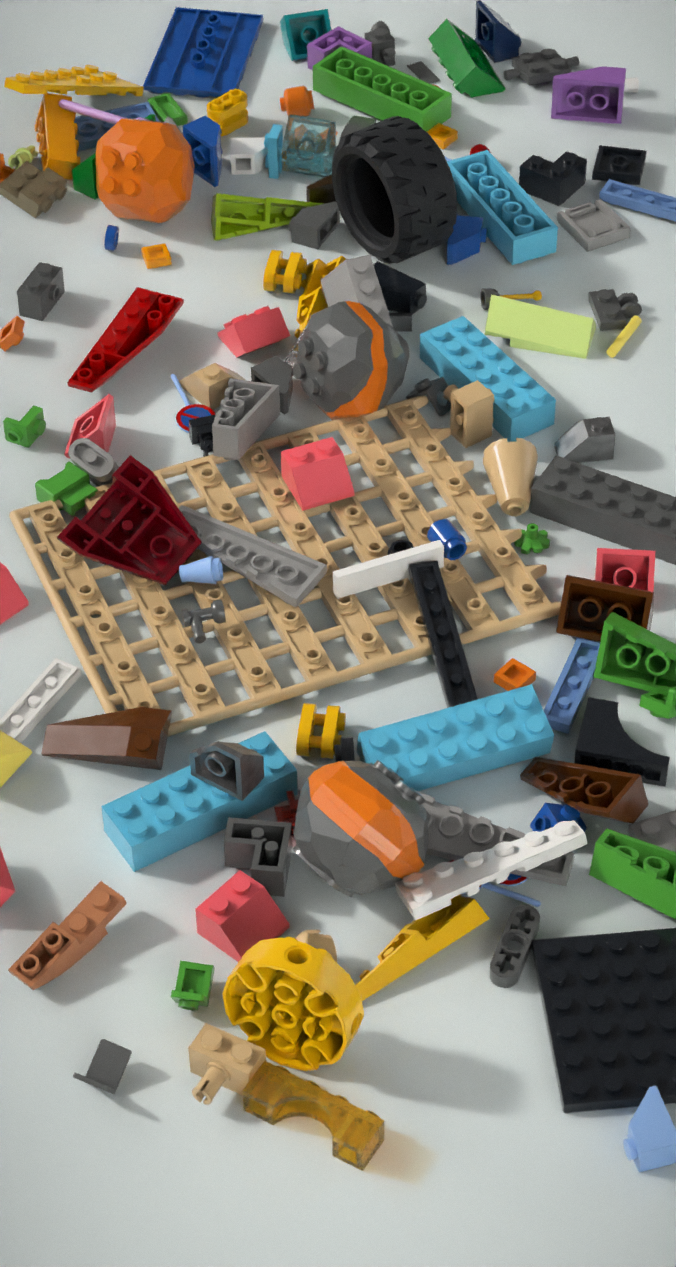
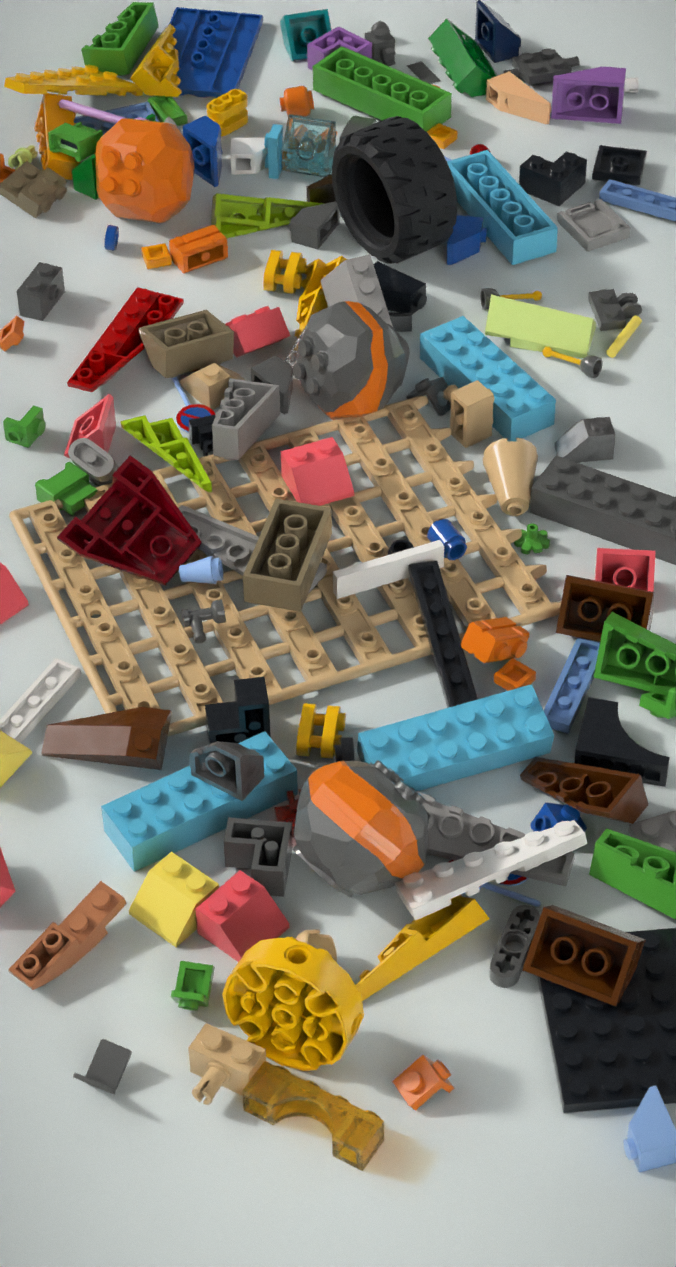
none -> bright green piece [48,122,103,162]
none -> bright green wedge [81,2,159,76]
none -> lime wedge [120,415,212,493]
none -> light yellow slope [129,851,219,947]
none -> yellow wedge [130,24,182,97]
none -> dark tan slope [139,310,234,378]
none -> orange brick [169,224,228,274]
none -> black brick [205,677,271,744]
none -> dark tan brick [243,498,332,612]
none -> orange bracket [392,1055,454,1110]
none -> orange brick [461,617,530,663]
none -> light nougat slope [486,71,551,124]
none -> reddish brown slope [523,905,645,1006]
none -> dark grey hinge [542,347,603,378]

